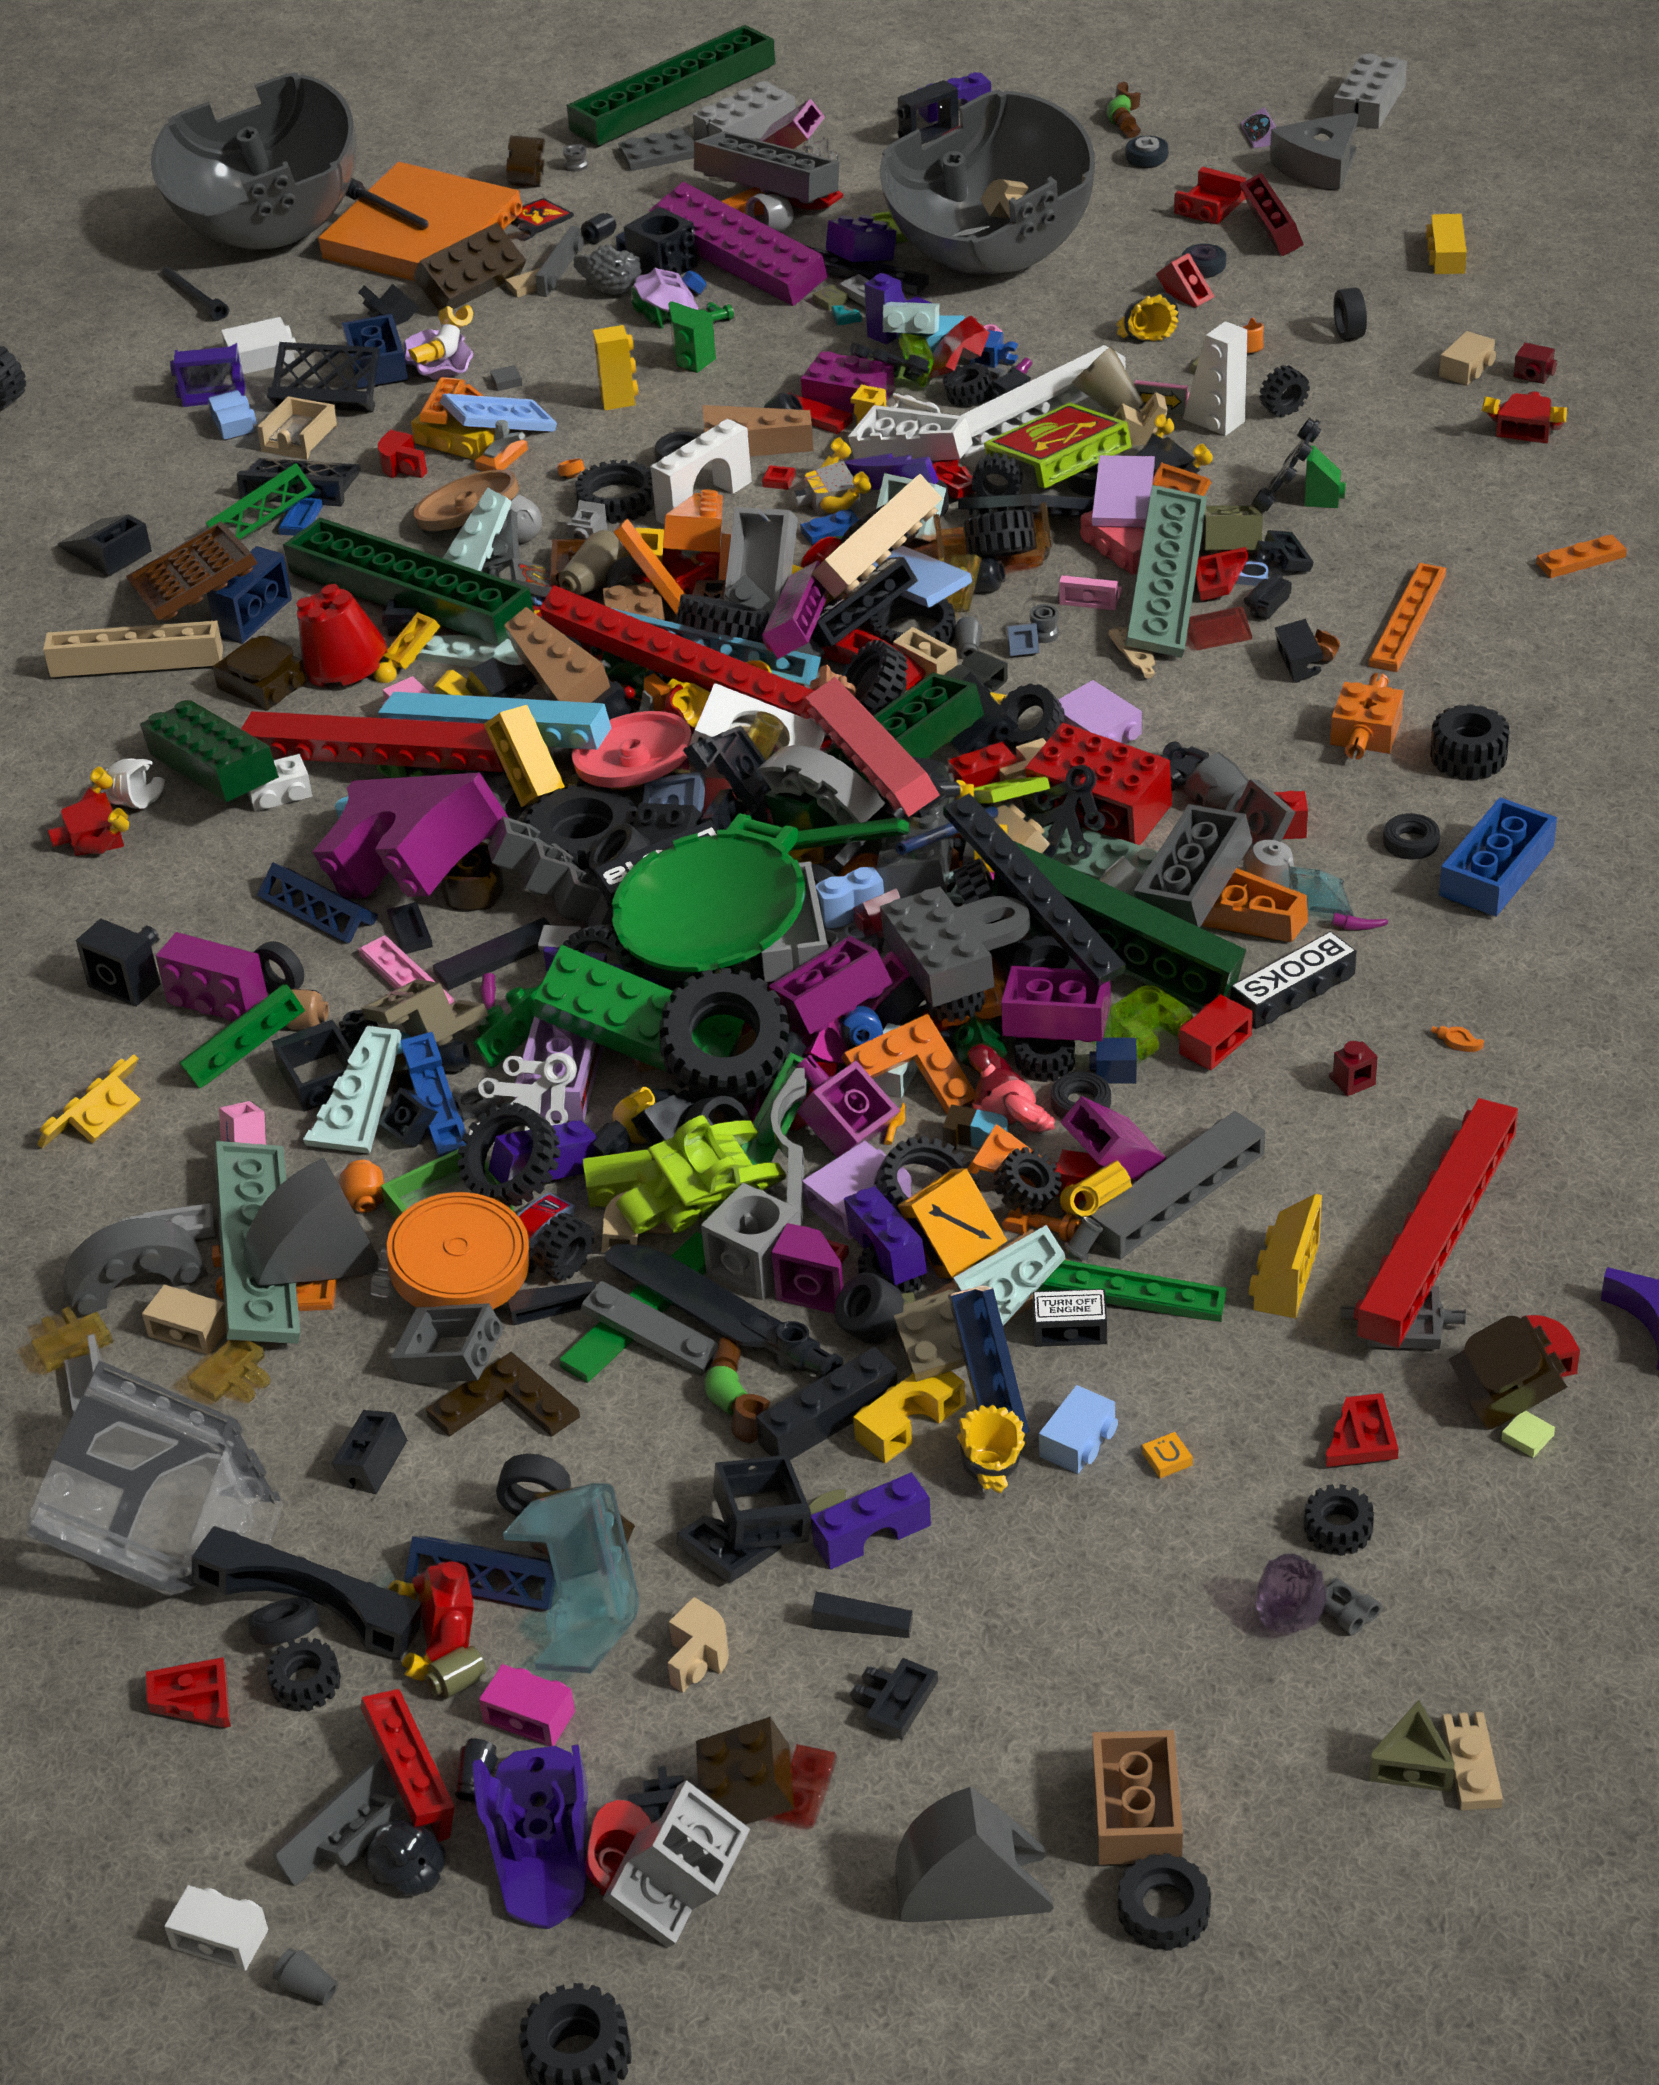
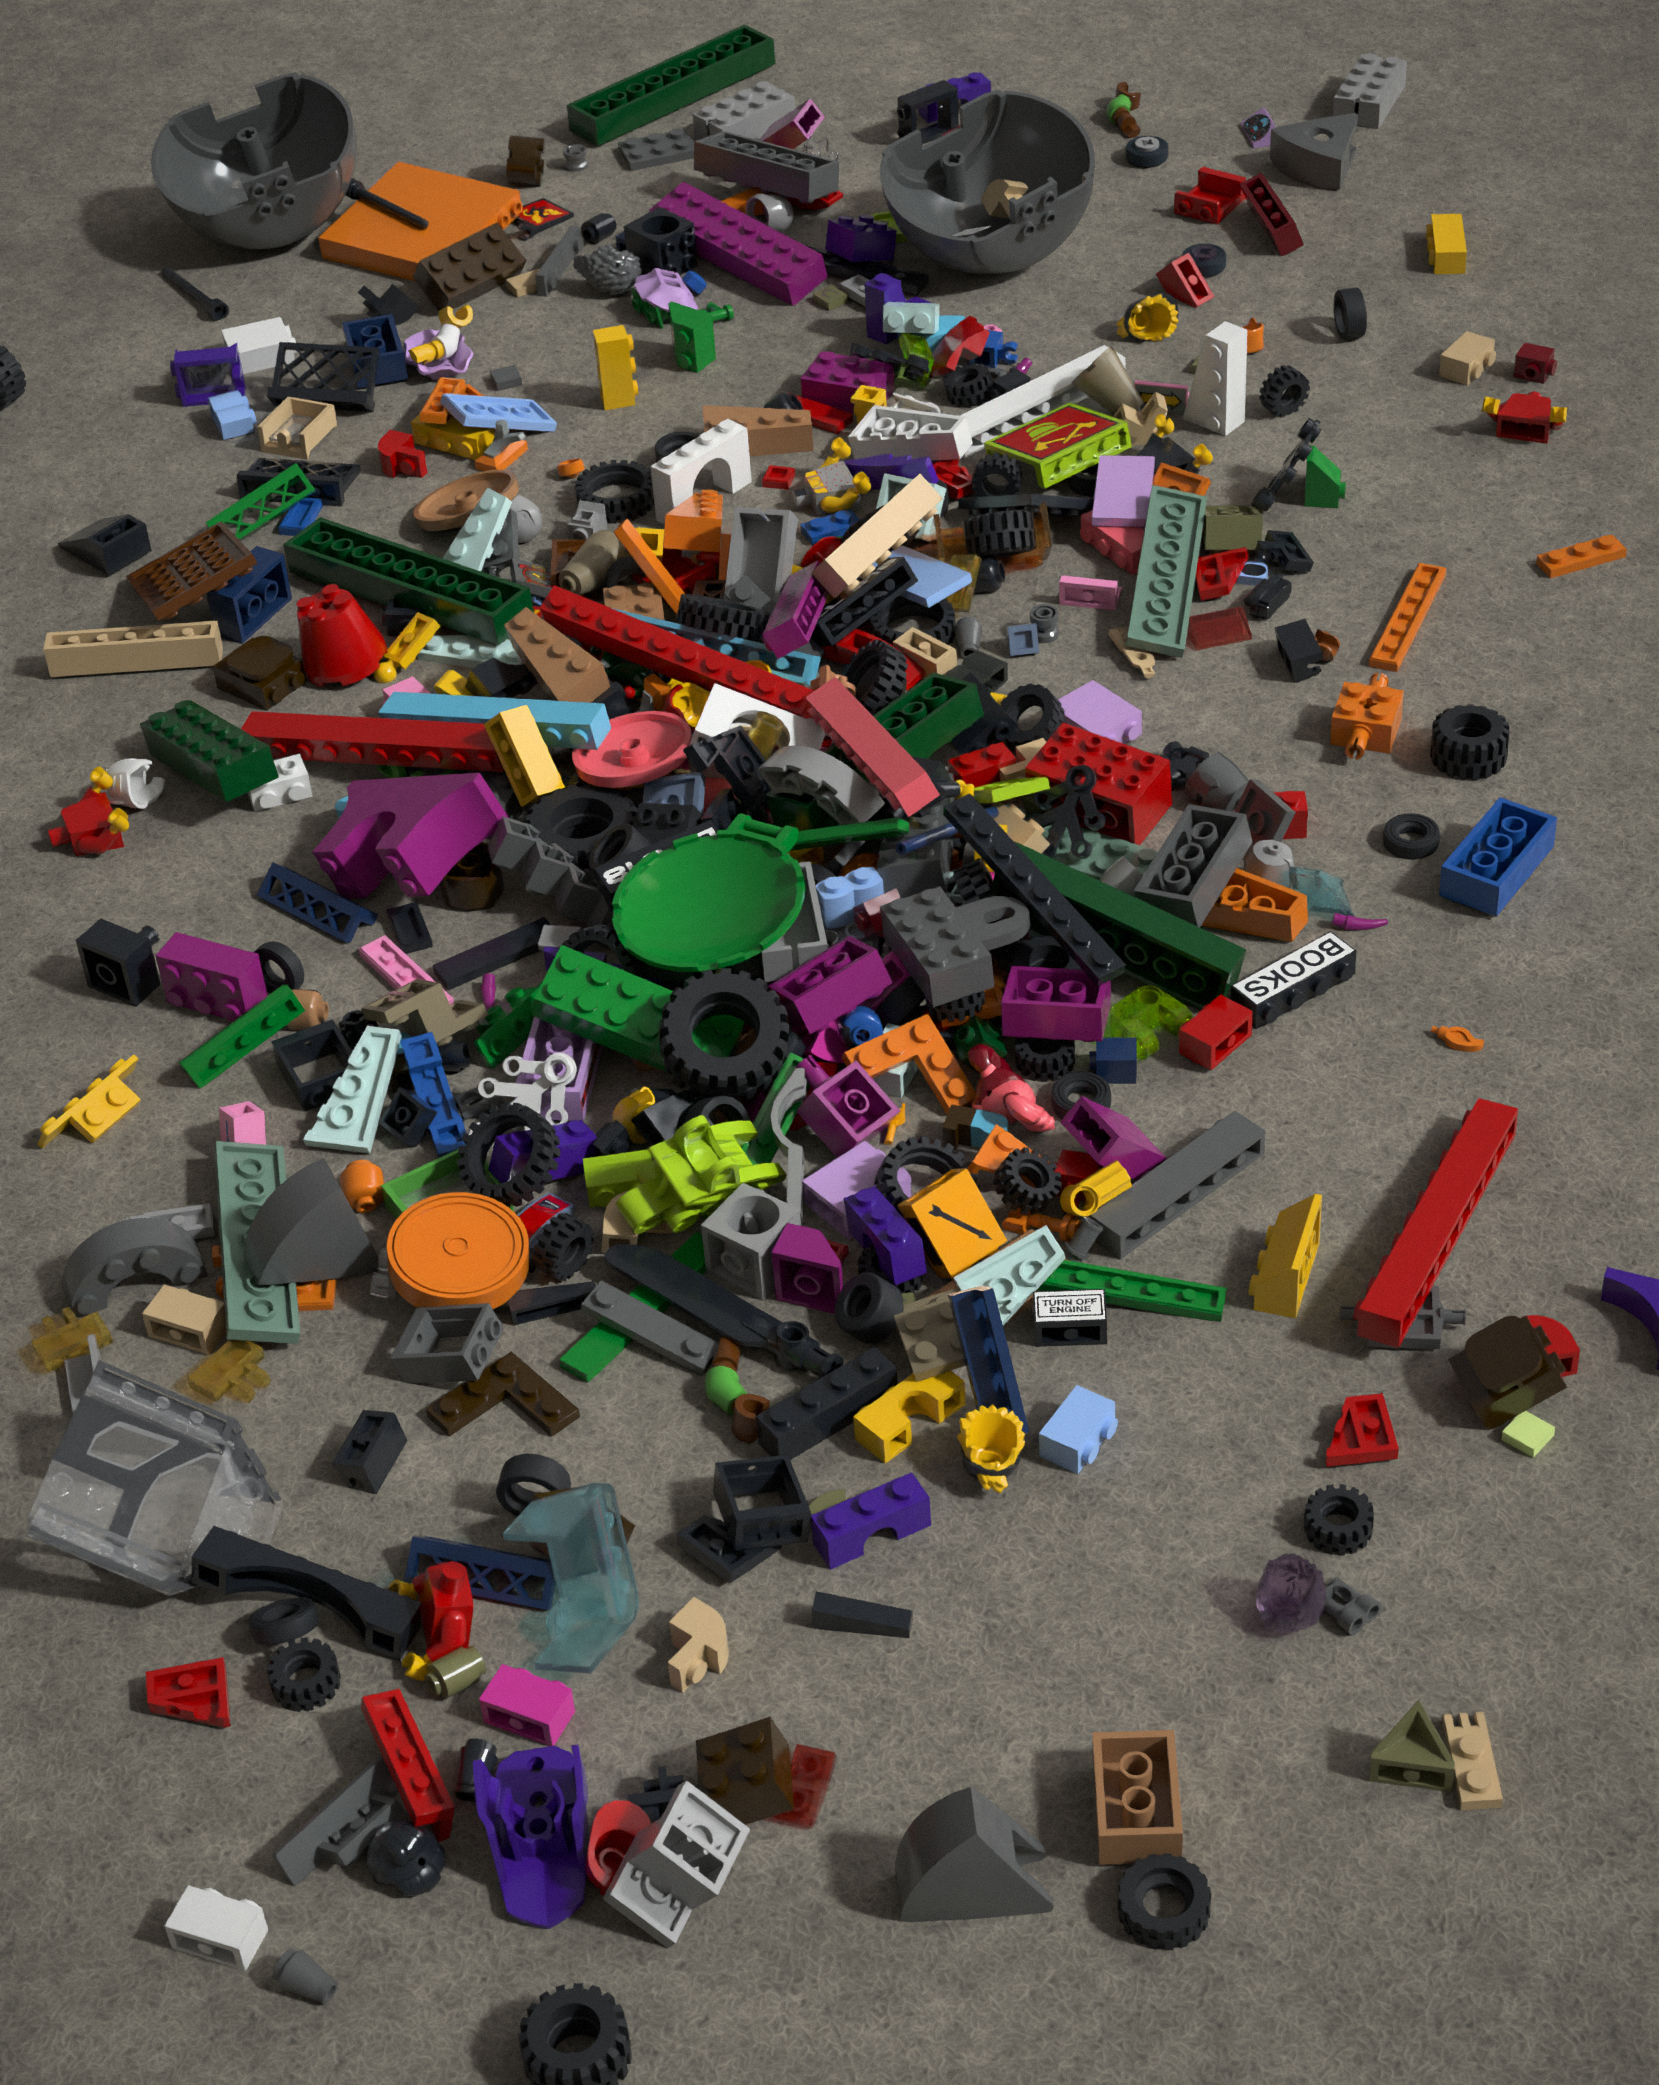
teal tile [831,305,862,326] -> none
black hinge [849,1658,938,1740] -> none
light orange tile [1142,1432,1193,1478] -> none
dark red brick [1329,1041,1378,1097] -> none

